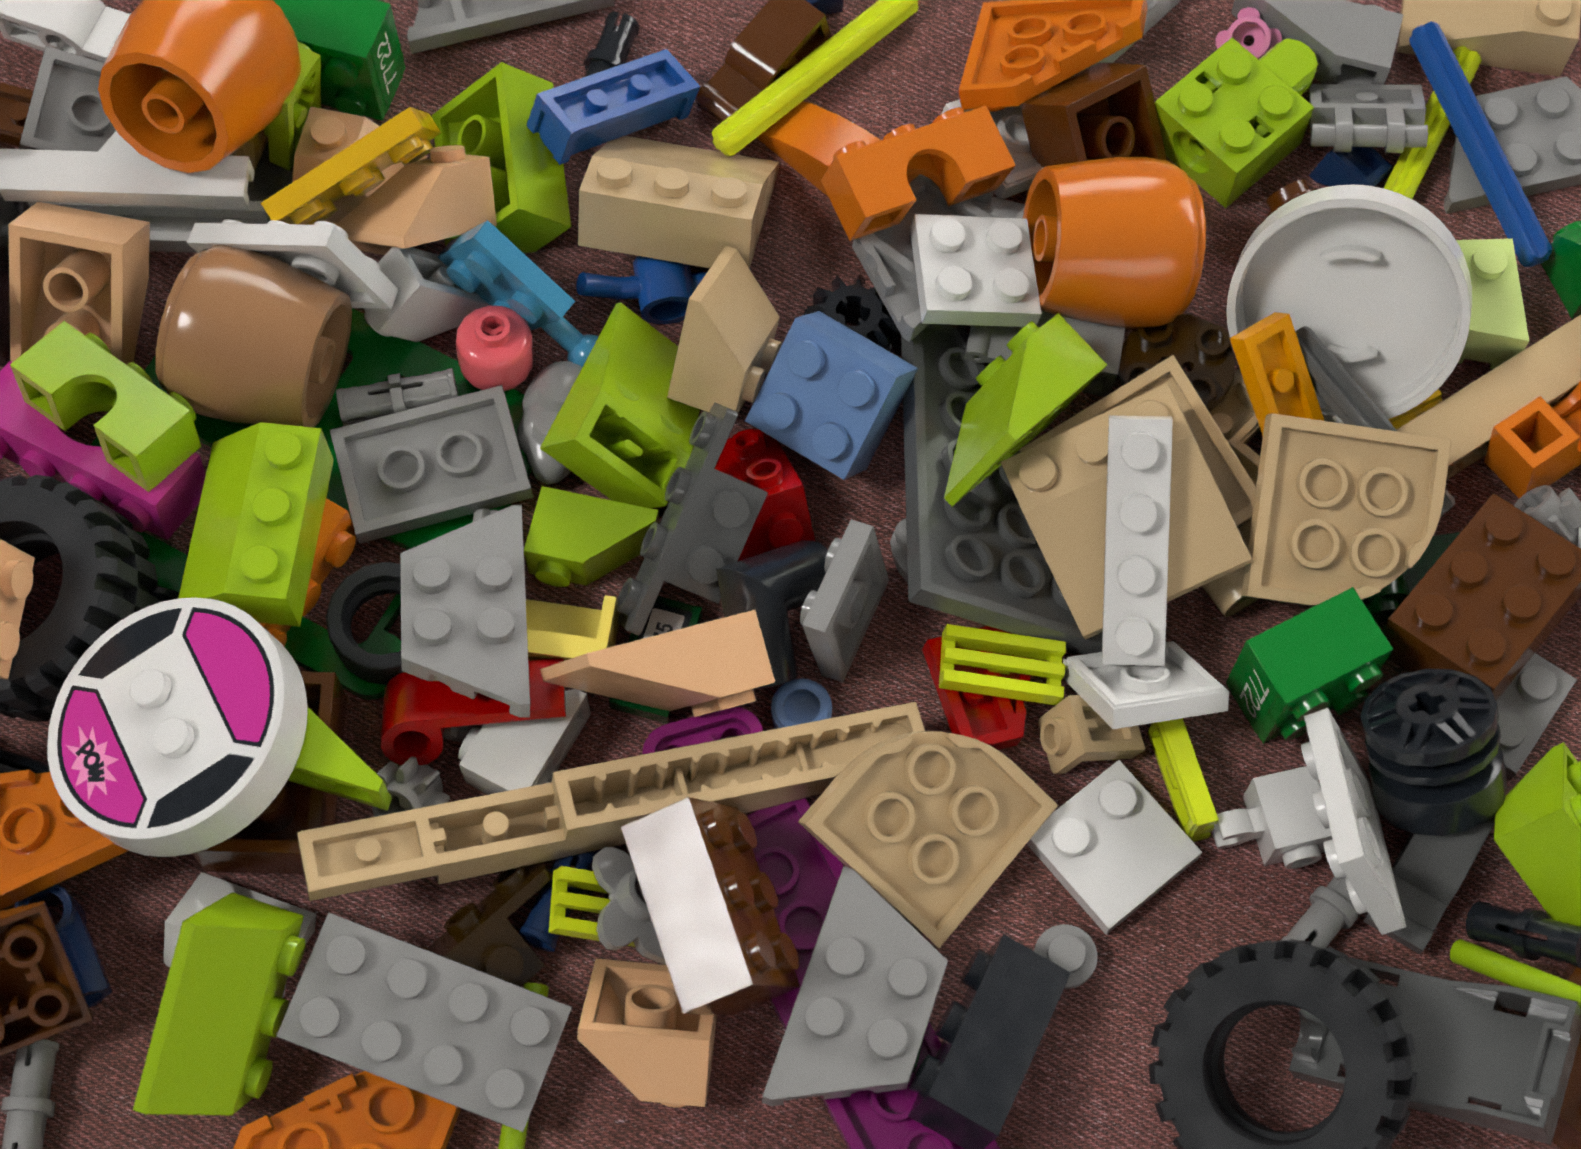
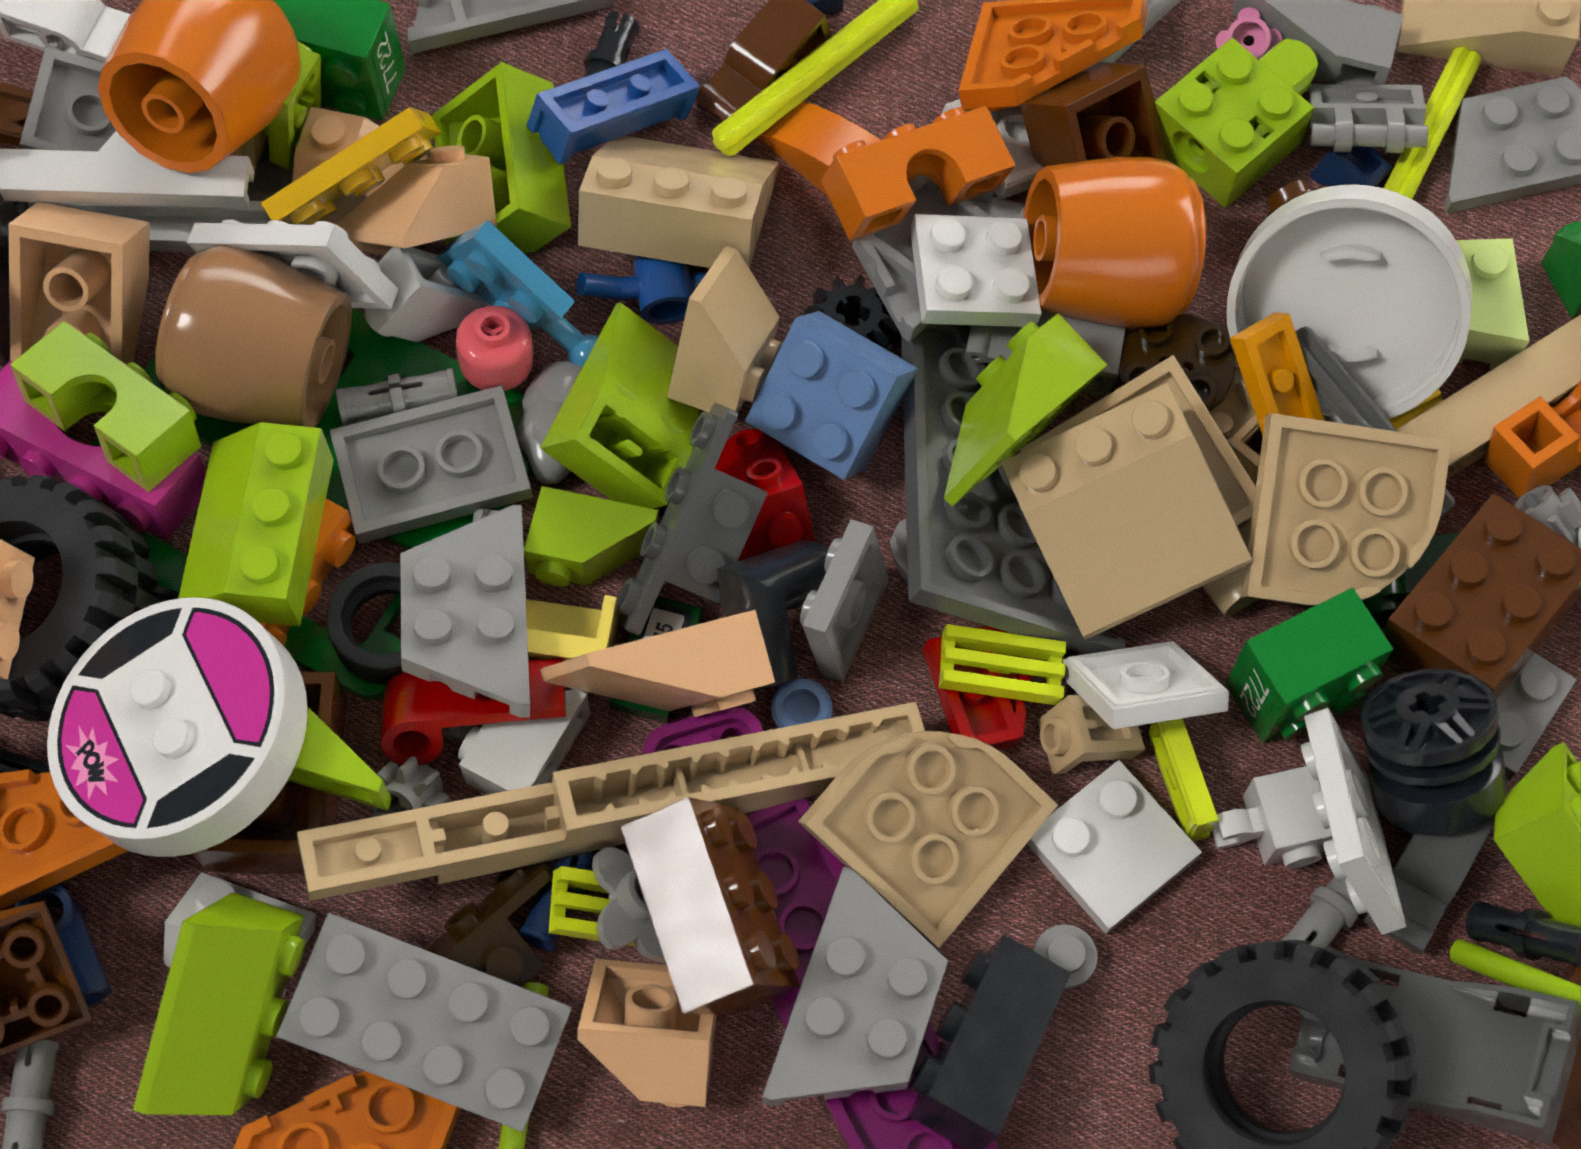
white plate [1102,416,1173,666] -> none
blue axle [1409,21,1552,268] -> none

